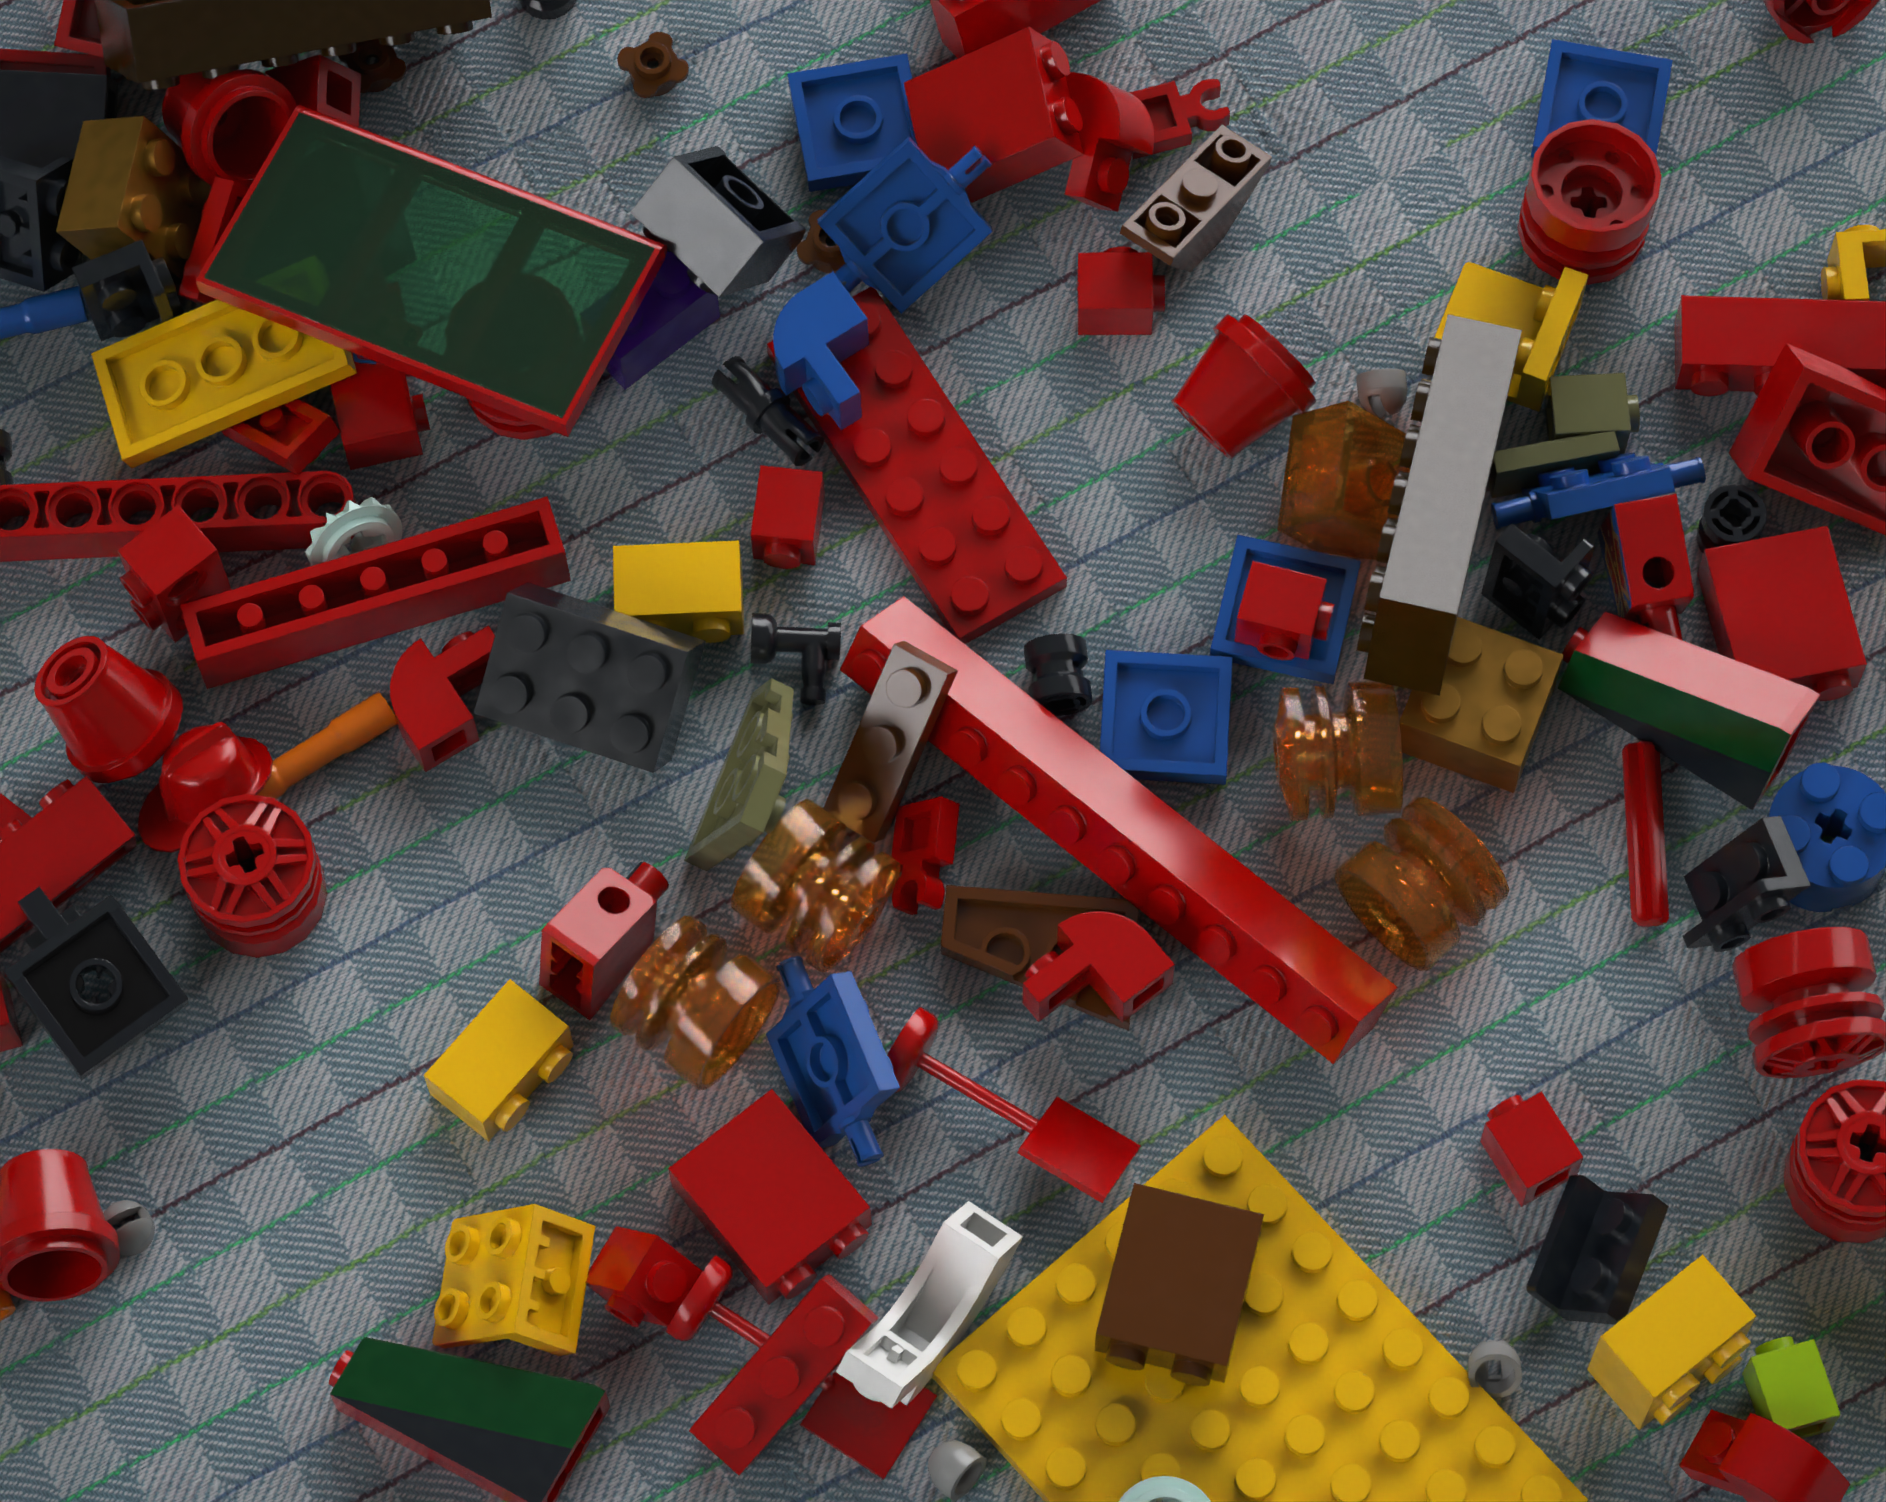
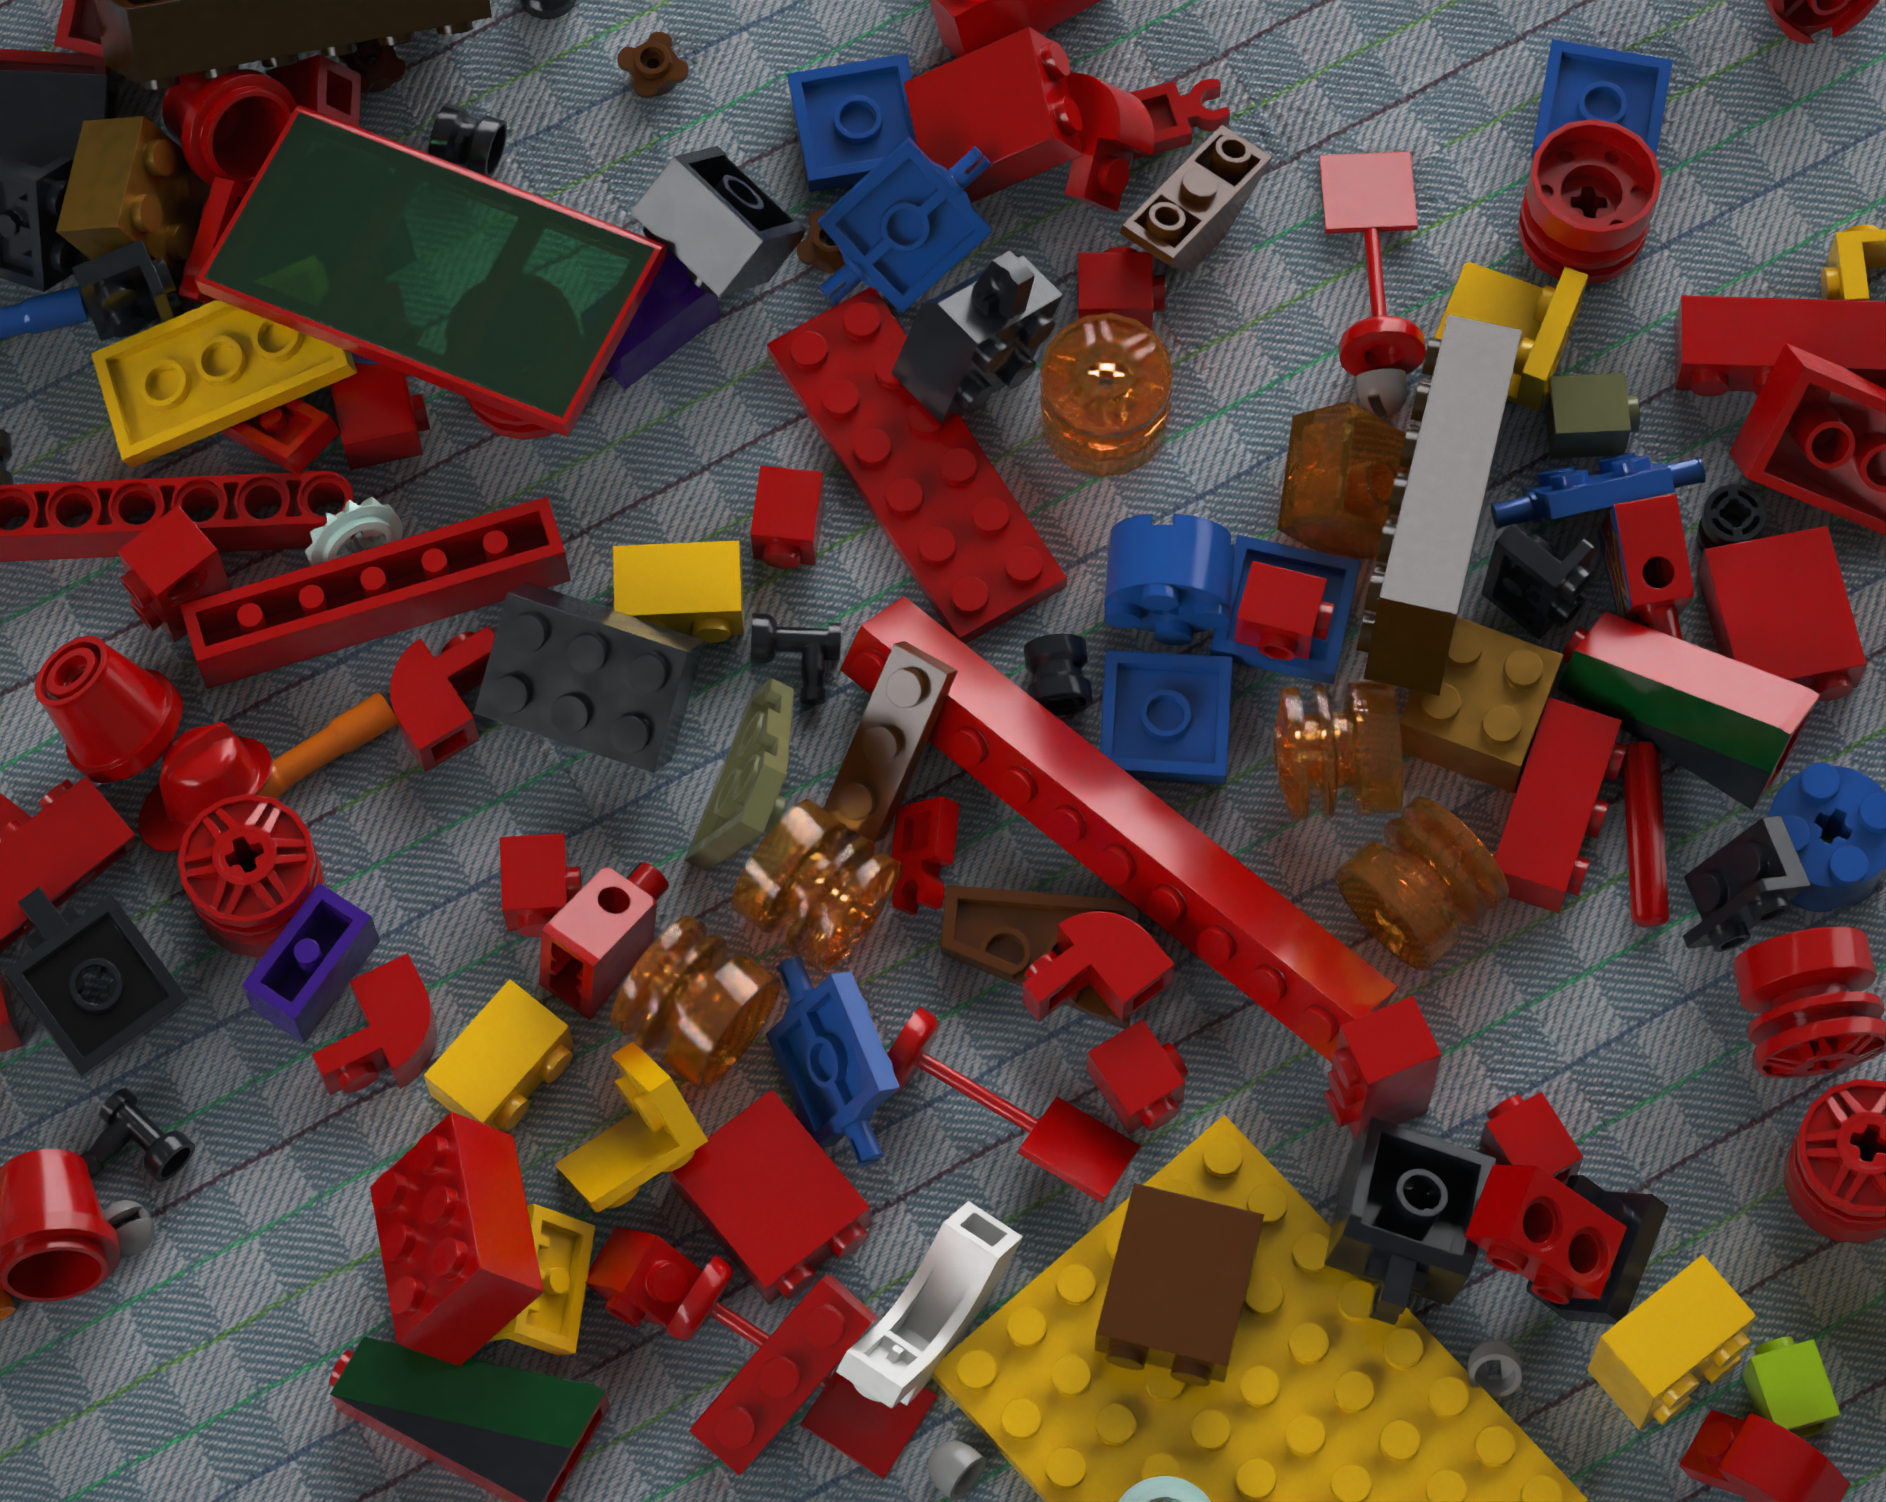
black pin [712,356,824,466] -> none
blue brick [773,272,869,430] -> none
red piece [1171,314,1316,460] -> none
olive tile [1488,431,1620,498] -> none
none -> black piece [80,1088,195,1182]
none -> dark purple brick [242,883,380,1043]
none -> red brick [311,953,437,1095]
none -> red brick [370,1111,544,1366]
none -> black wheel [428,103,507,178]
none -> red brick [500,833,582,937]
none -> yellow bracket [555,1041,708,1213]
none -> black hinge [891,250,1063,424]
none -> clear orange wheel [1040,313,1173,477]
none -> red brick [1087,1019,1188,1135]
none -> blue brick [1104,514,1235,646]
none -> piece [1319,151,1426,376]
none -> red brick [1324,995,1442,1141]
none -> black hinge [1324,1117,1496,1325]
none -> red brick [1464,1165,1627,1304]
none -> red brick [1486,697,1627,913]

